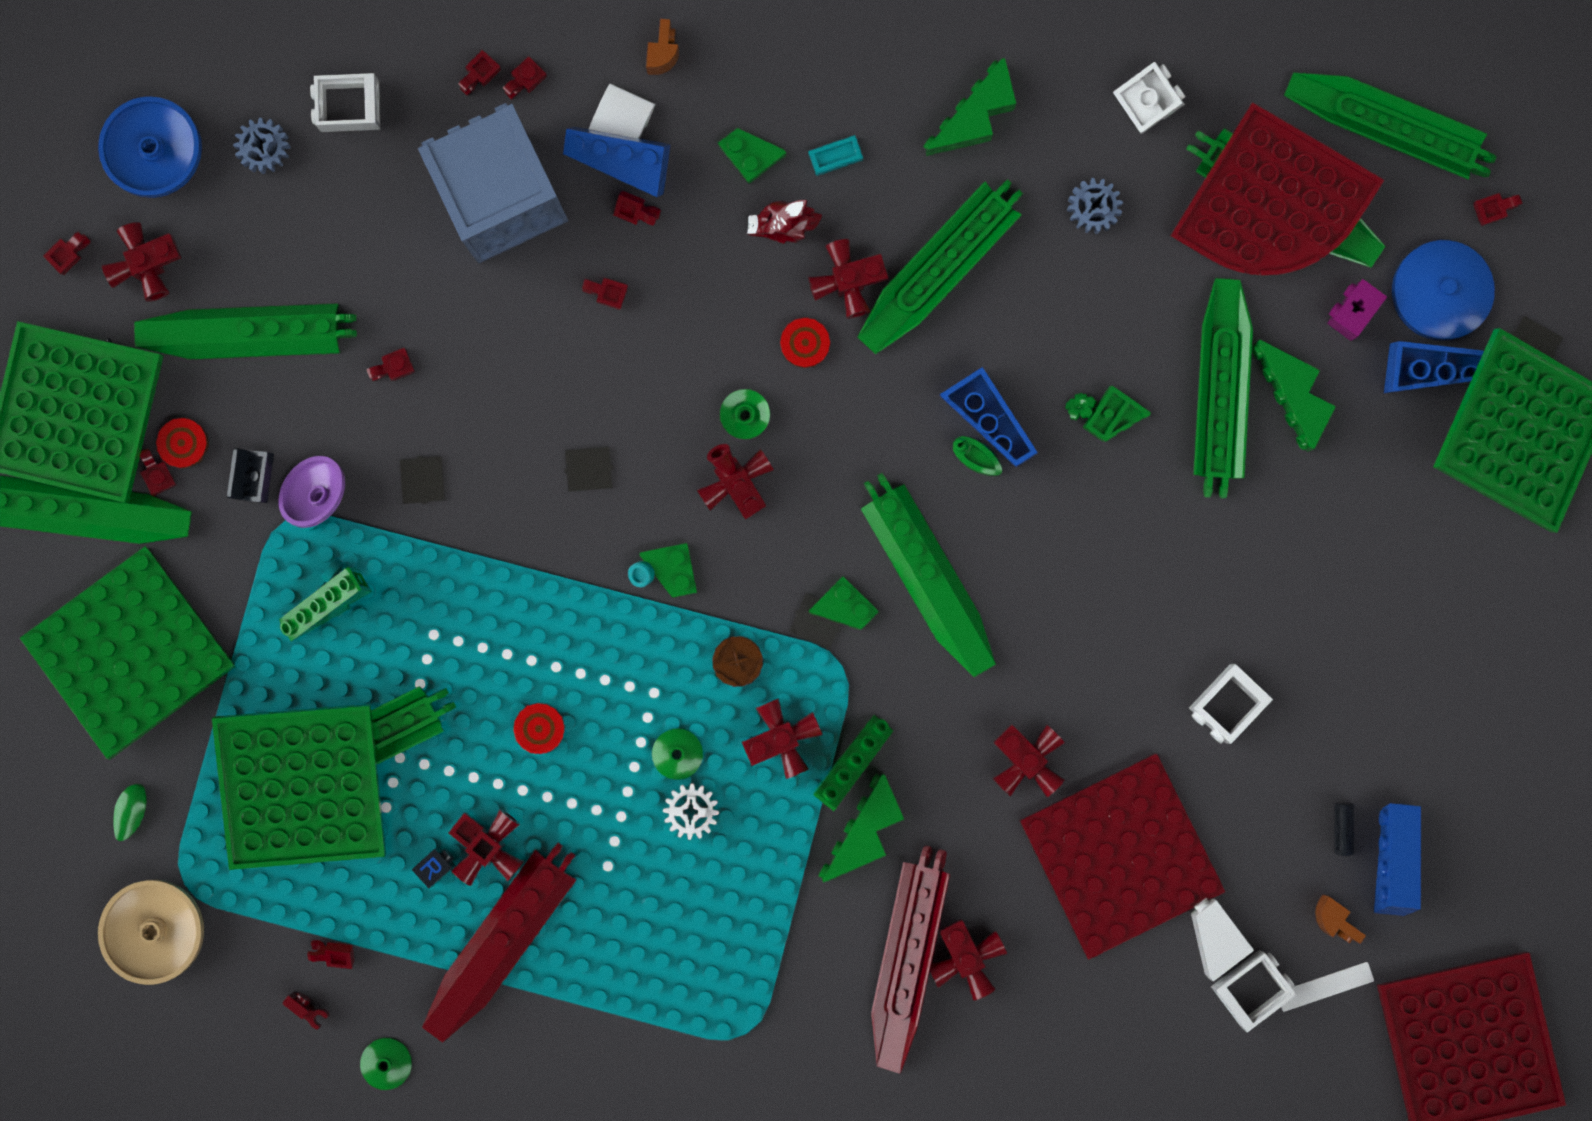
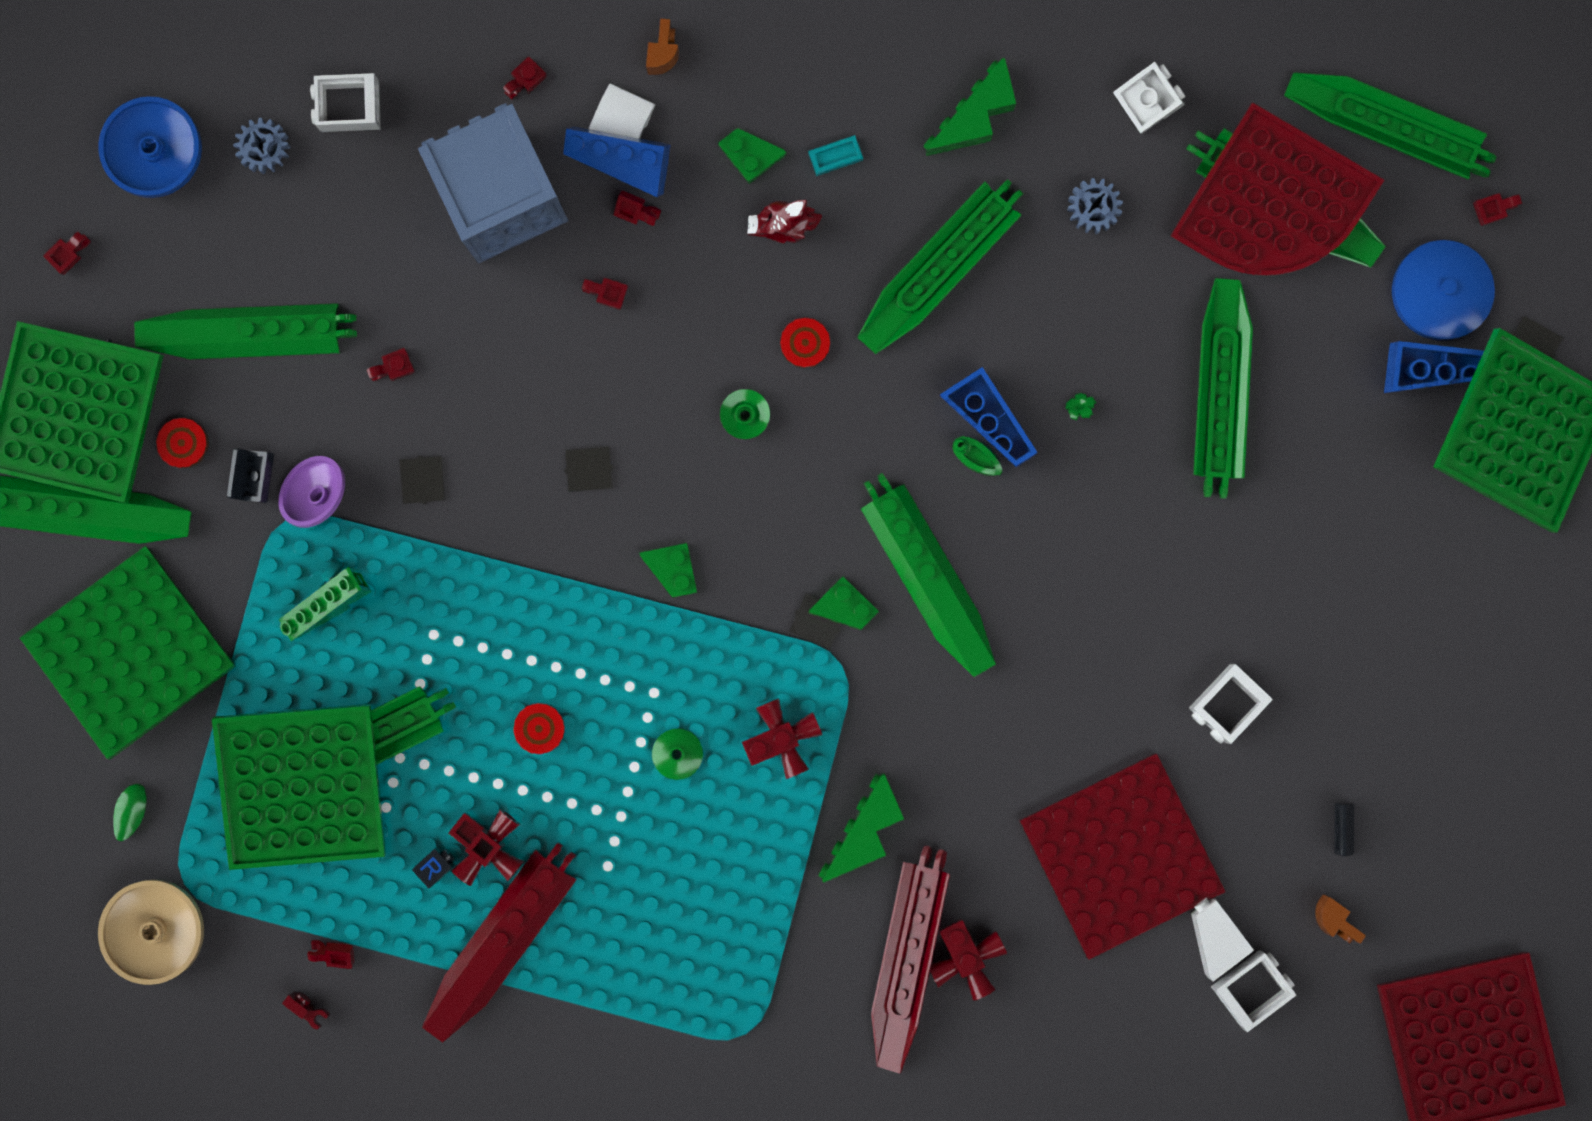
dark red brick [102,222,182,302] -> none
dark red plate [140,448,176,496] -> none
green dish [360,1038,412,1090] -> none
dark red plate [458,50,501,96] -> none
teal tile [628,561,655,588] -> none
white gear [663,783,719,840] -> none
dark red brick [697,444,774,520] -> none
reddish brown tile [712,636,763,687] -> none
dark red brick [808,239,888,319] -> none
green slope [813,715,894,811] -> none
dark red brick [993,725,1065,797] -> none
green wing [1083,386,1151,442] -> none
green slope [1252,340,1336,452] -> none
white sticker [1277,962,1374,1012] -> none
magenta brick [1327,279,1387,341] -> none
blue wedge [1374,803,1421,916] -> none

